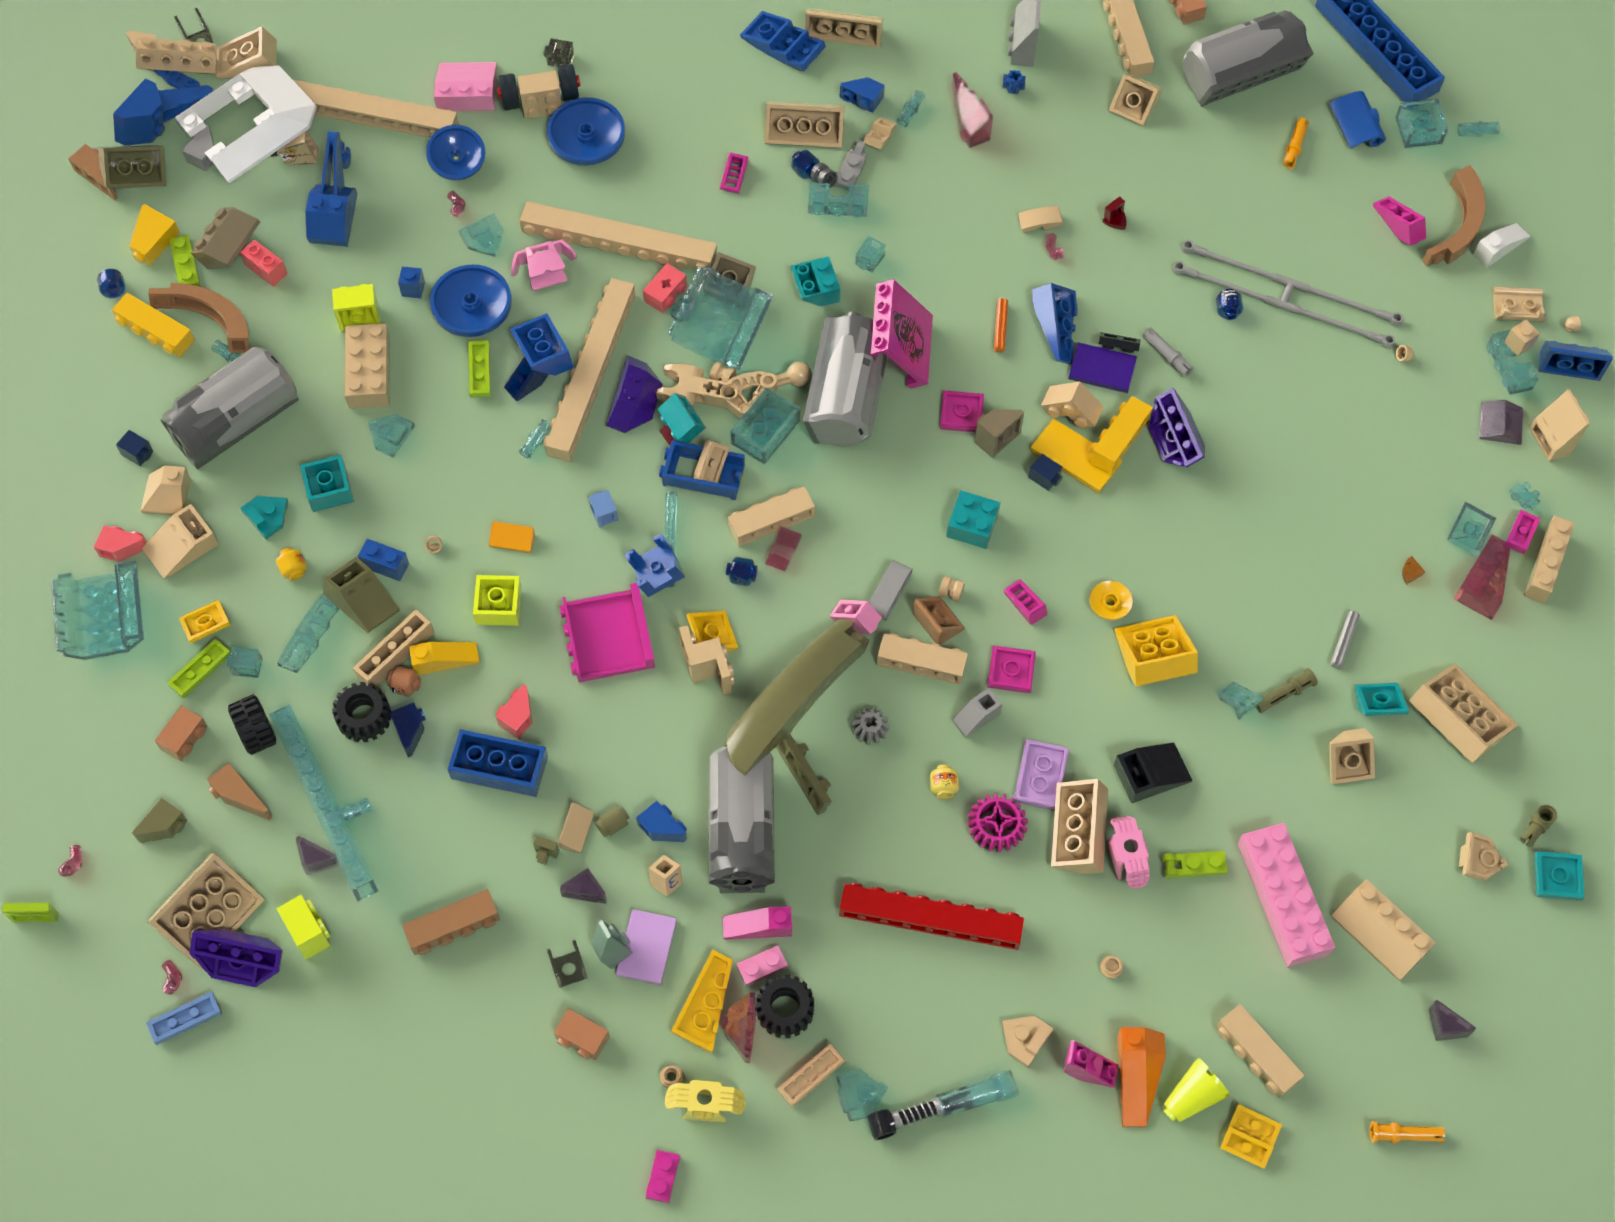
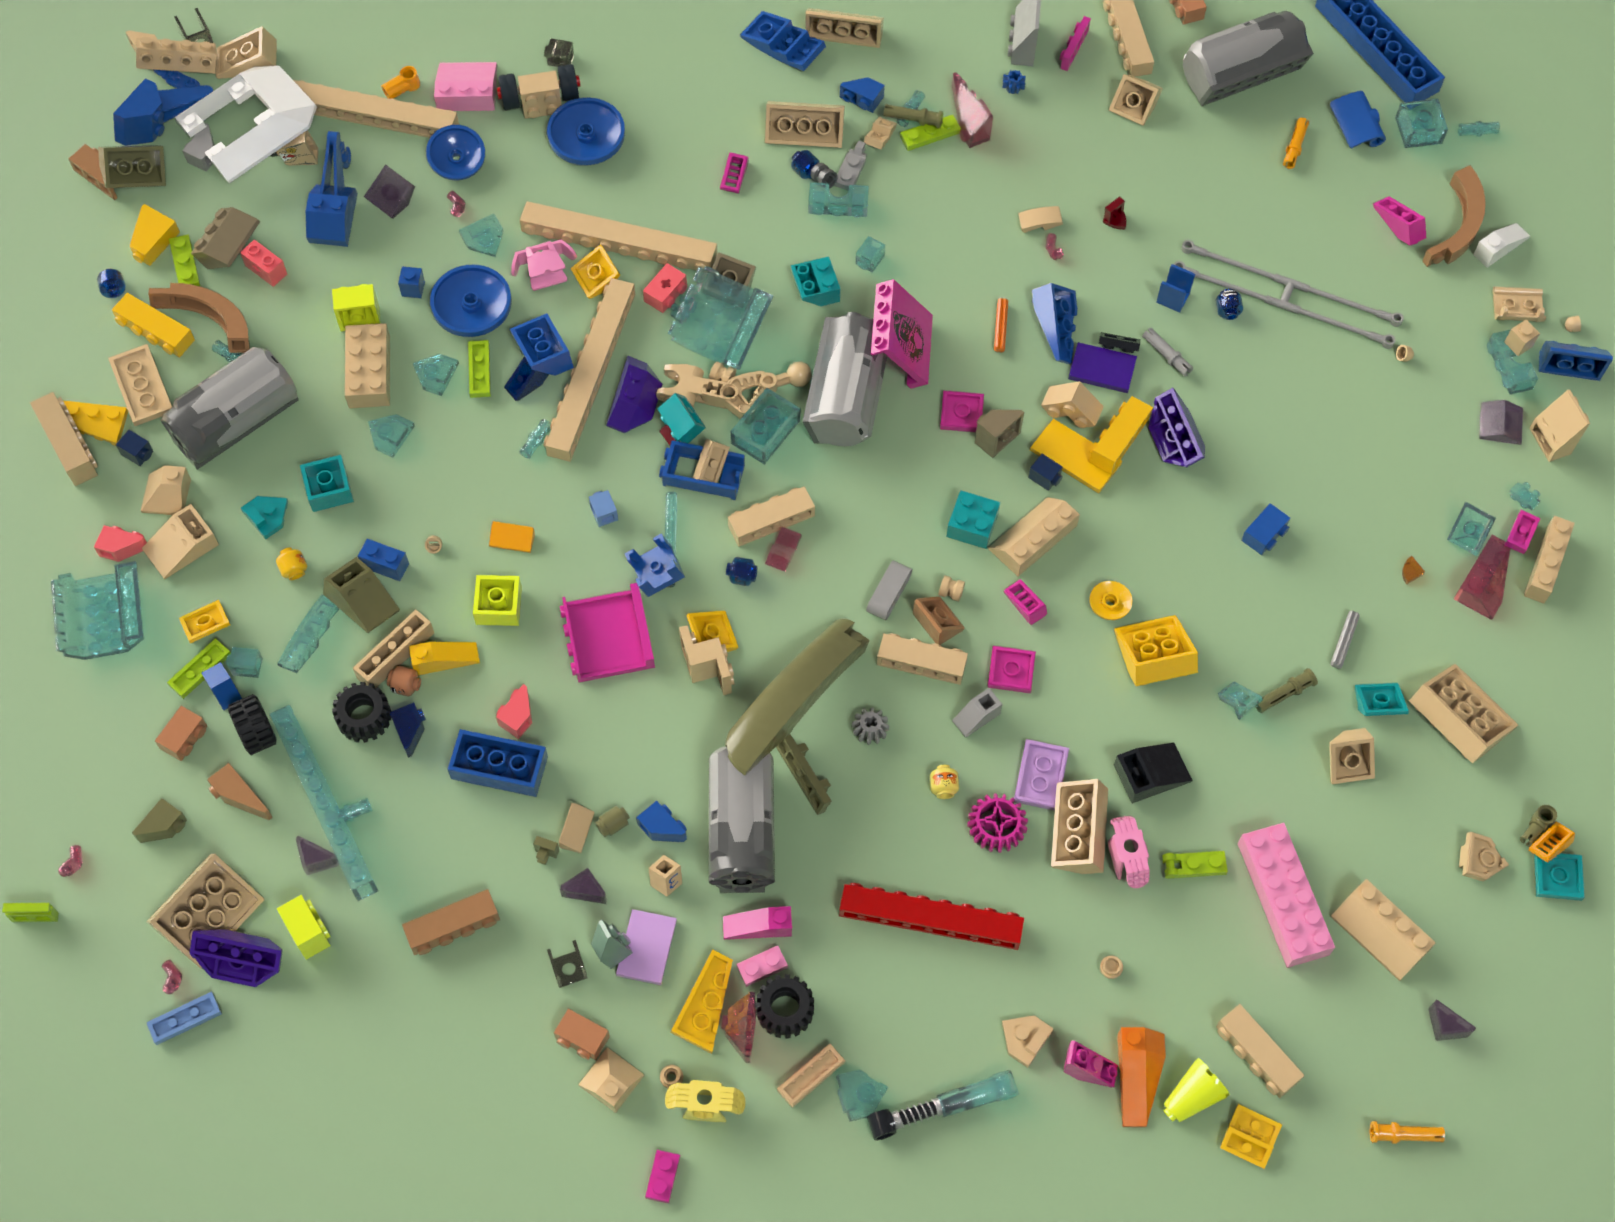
bright pink slope [829,600,882,634] -> none
none -> tan brick [30,392,98,486]
none -> yellow wing [63,401,128,446]
none -> tan plate [108,344,172,426]
none -> blue slope [202,662,242,711]
none -> clear purple slope [364,165,415,219]
none -> light orange piece [381,66,420,99]
none -> clear light blue plate [413,354,459,396]
none -> yellow slope [570,244,620,299]
none -> tan slope [578,1047,644,1113]
none -> olive pin [884,104,943,128]
none -> lime plate [900,114,961,151]
none -> tan slope [988,497,1080,577]
none -> dark pink plate [1059,16,1091,71]
none -> blue piece [1156,264,1195,313]
none -> blue brick [1241,503,1290,555]
none -> light orange slope [1529,821,1575,863]

